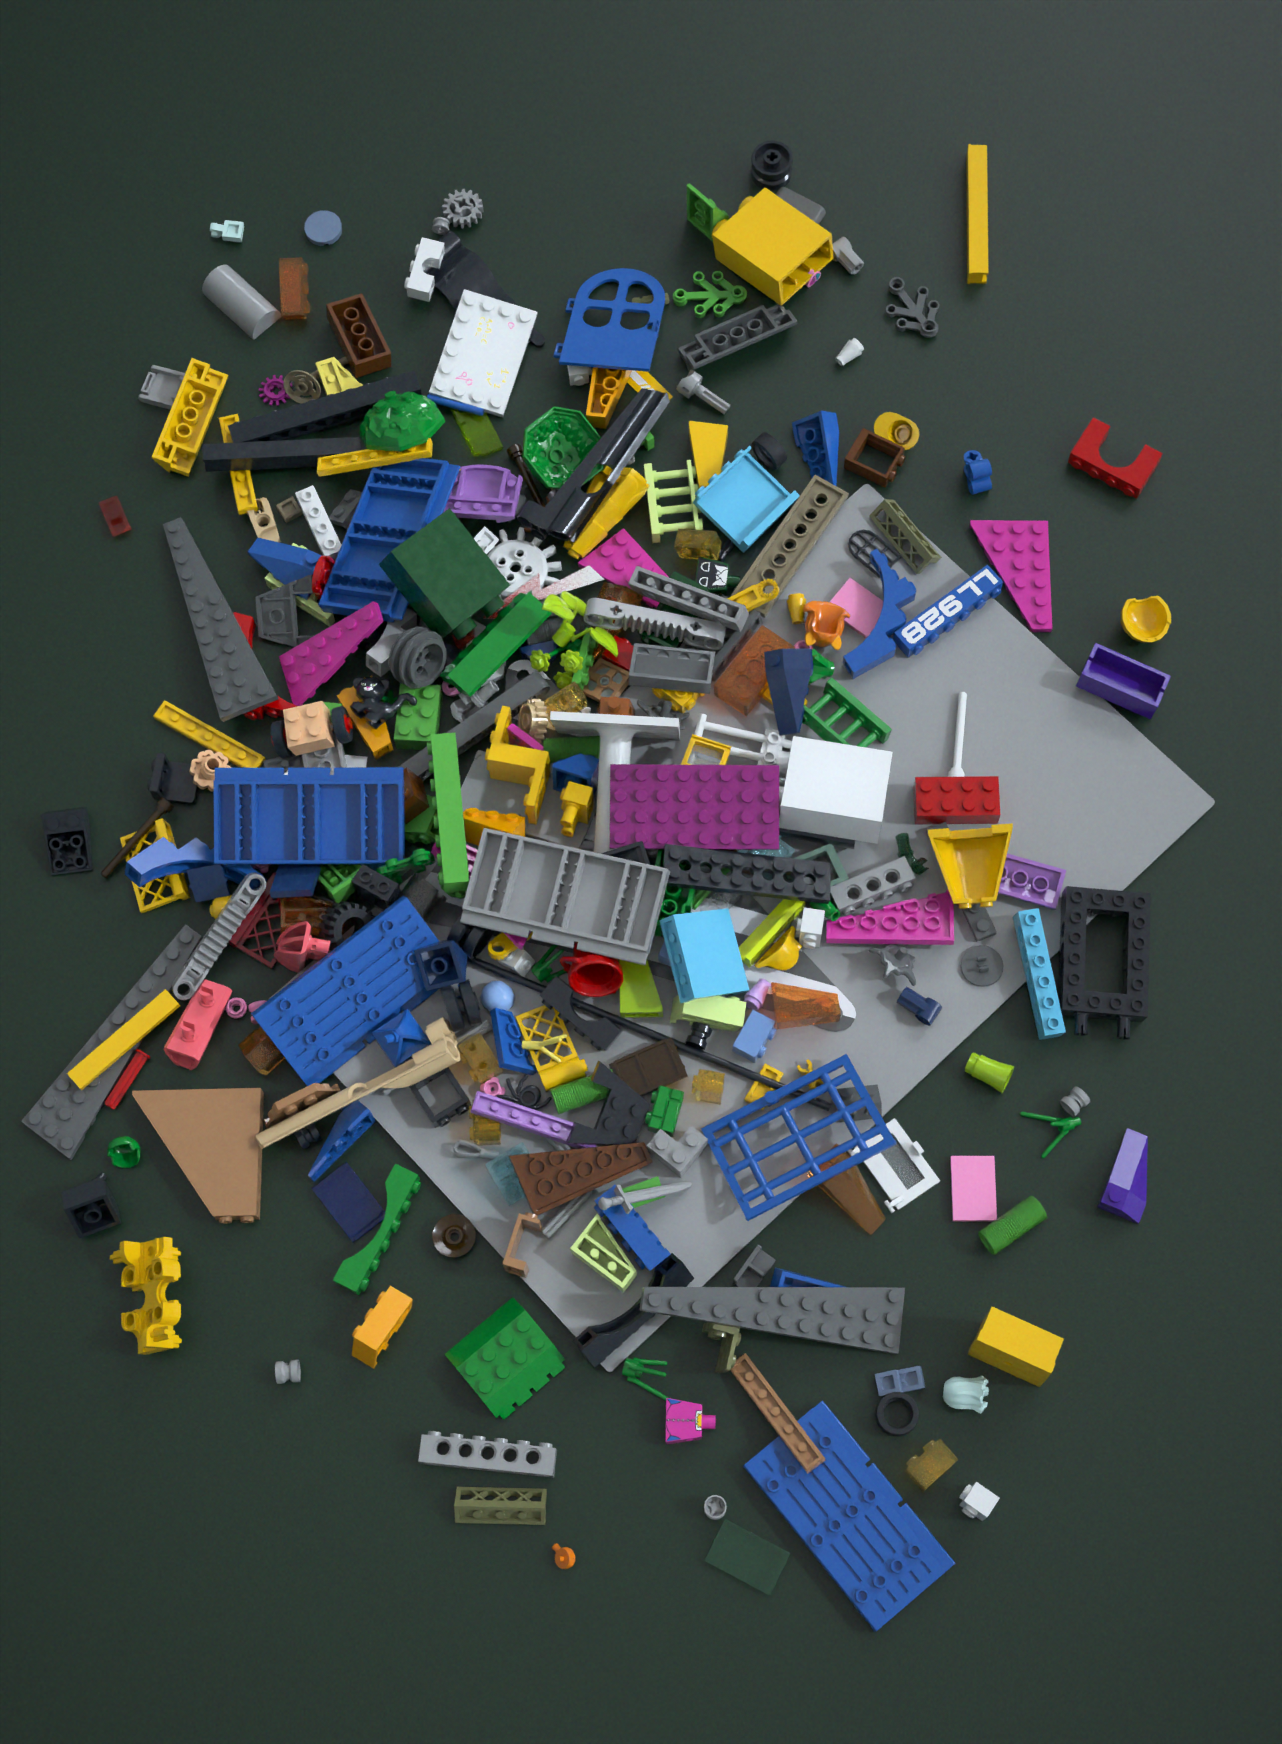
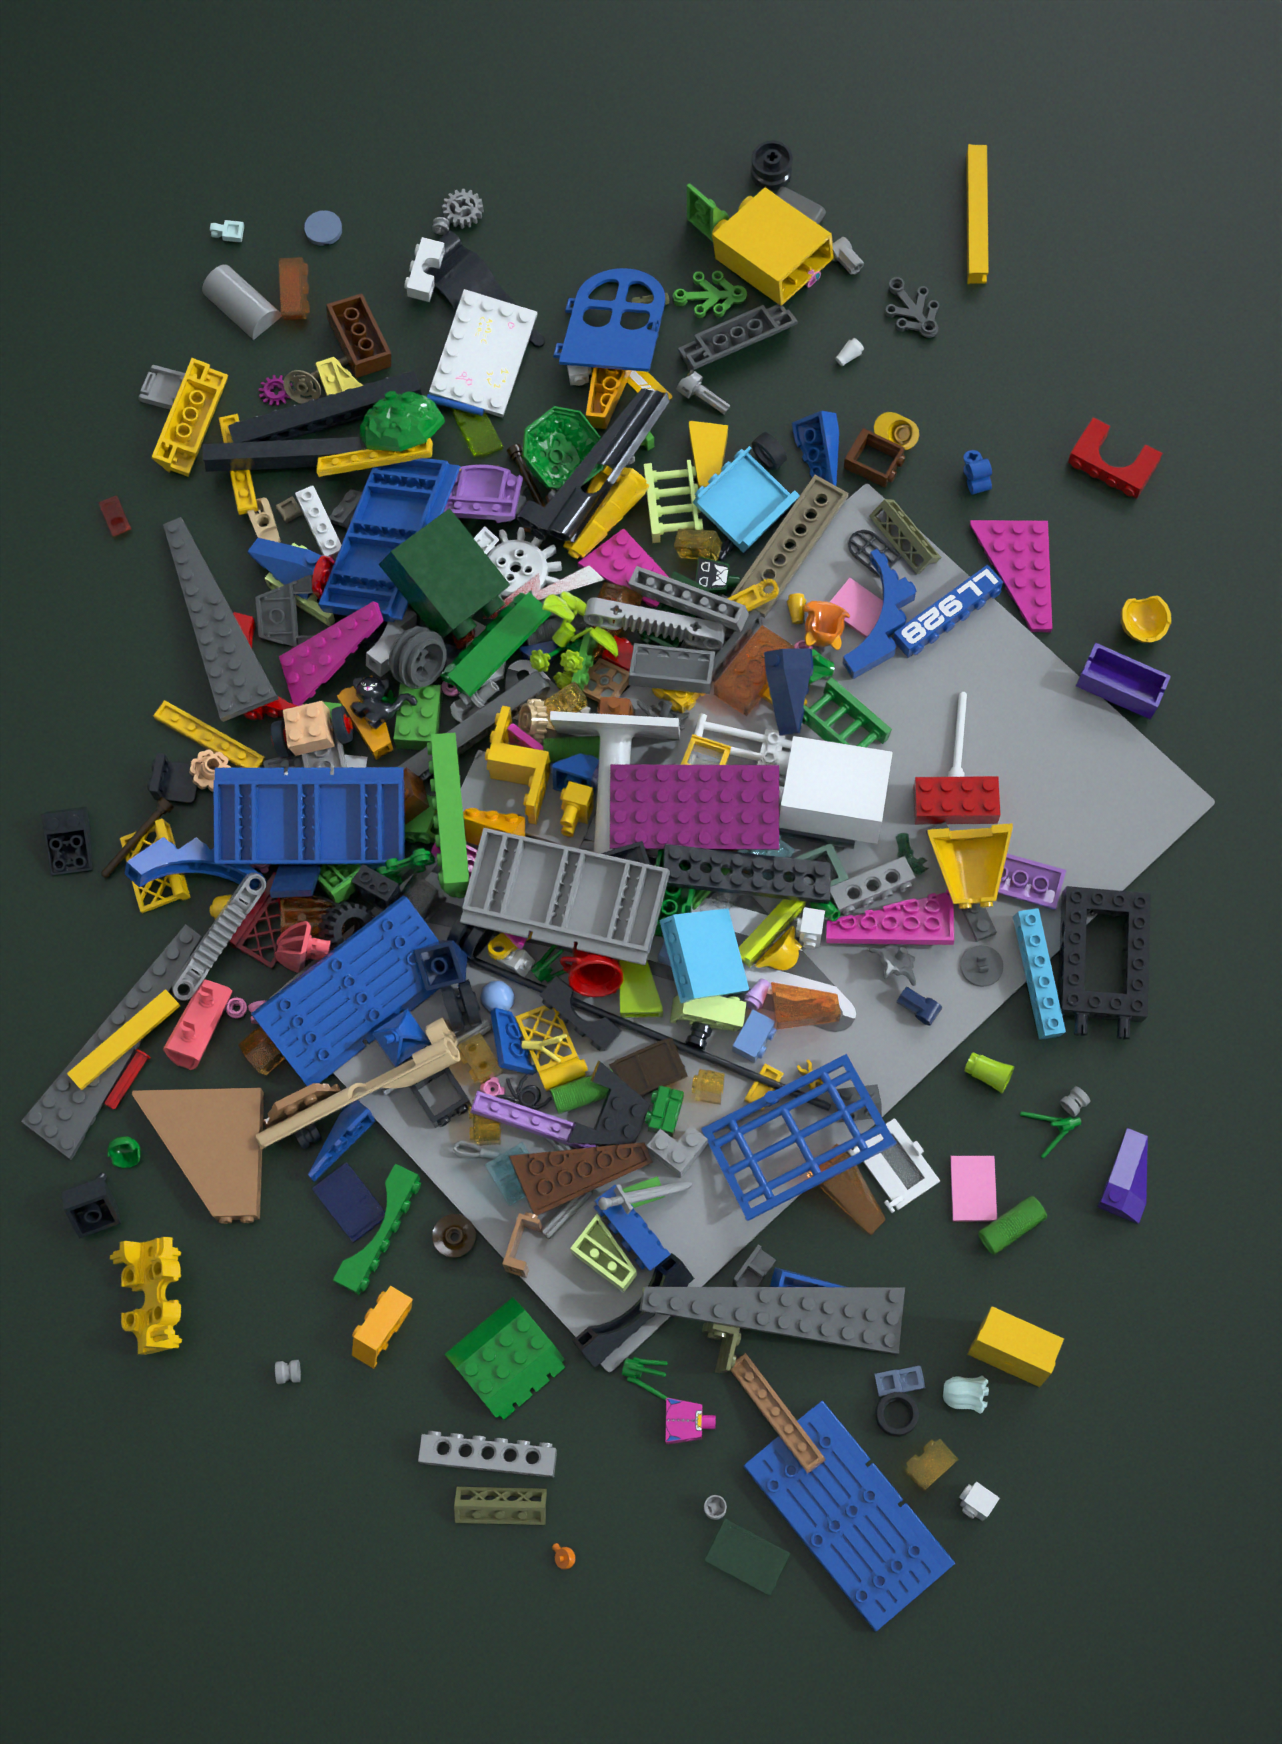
dark blue piece [186,864,231,902] -> none

